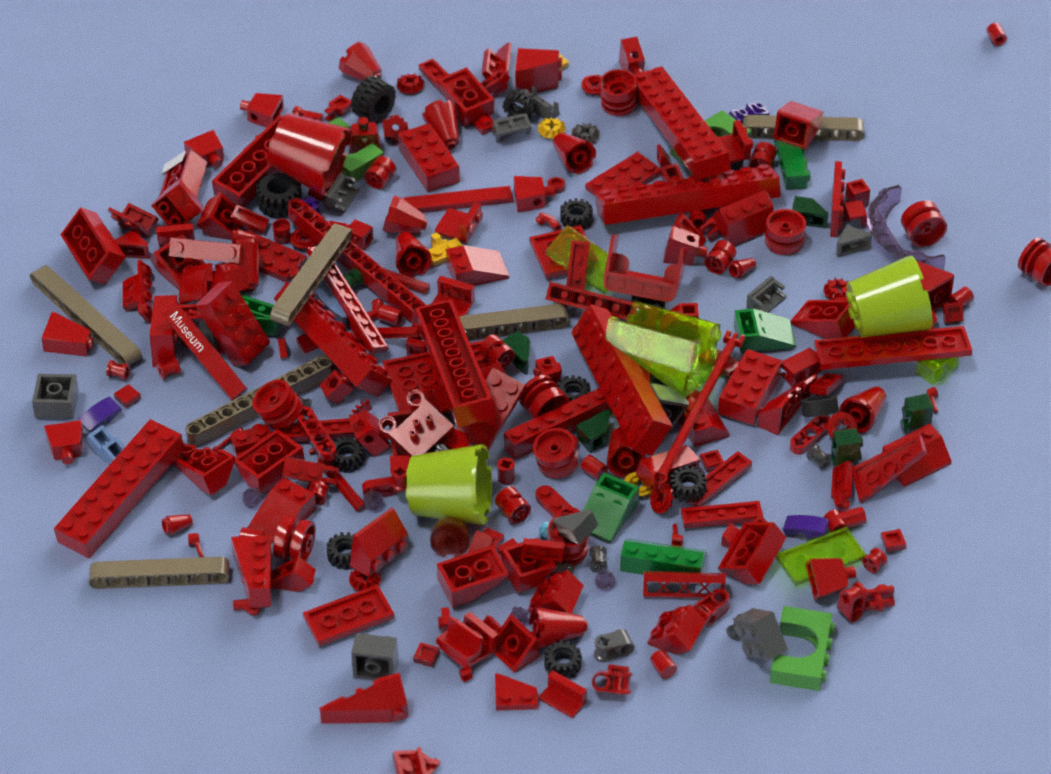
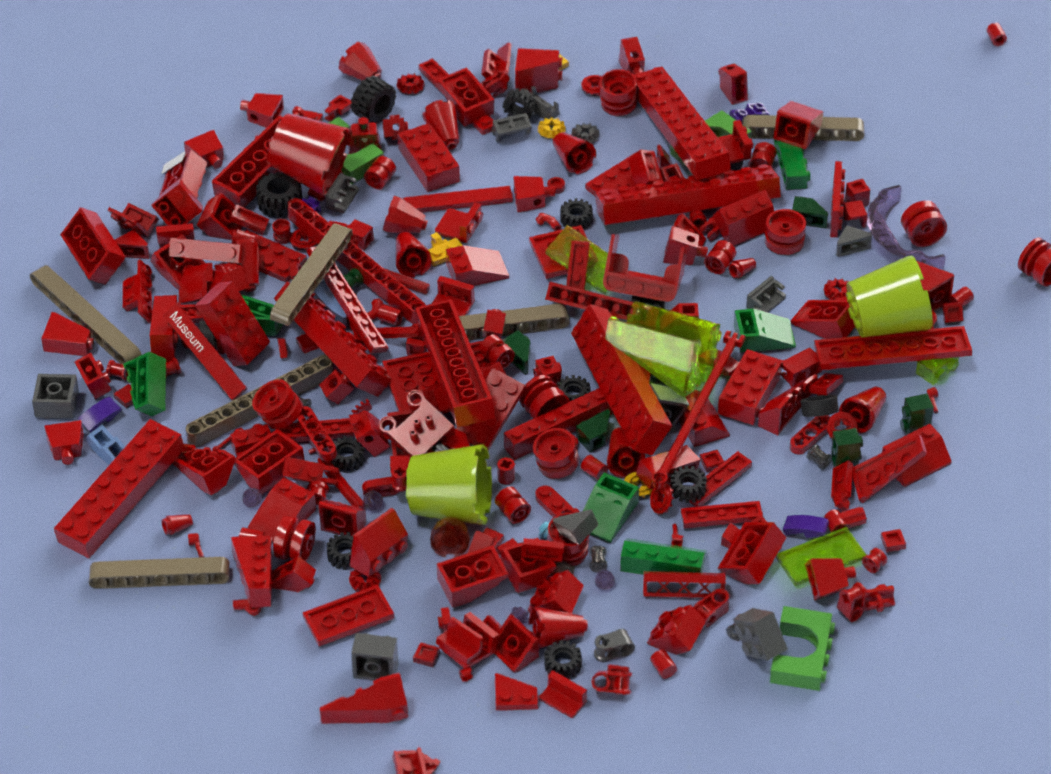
none -> red brick [74,353,112,399]
none -> green wedge [123,352,166,416]
none -> red slope [318,500,366,536]
none -> red brick [482,309,506,339]
none -> red panel [628,149,663,186]
none -> red torso [718,63,748,105]

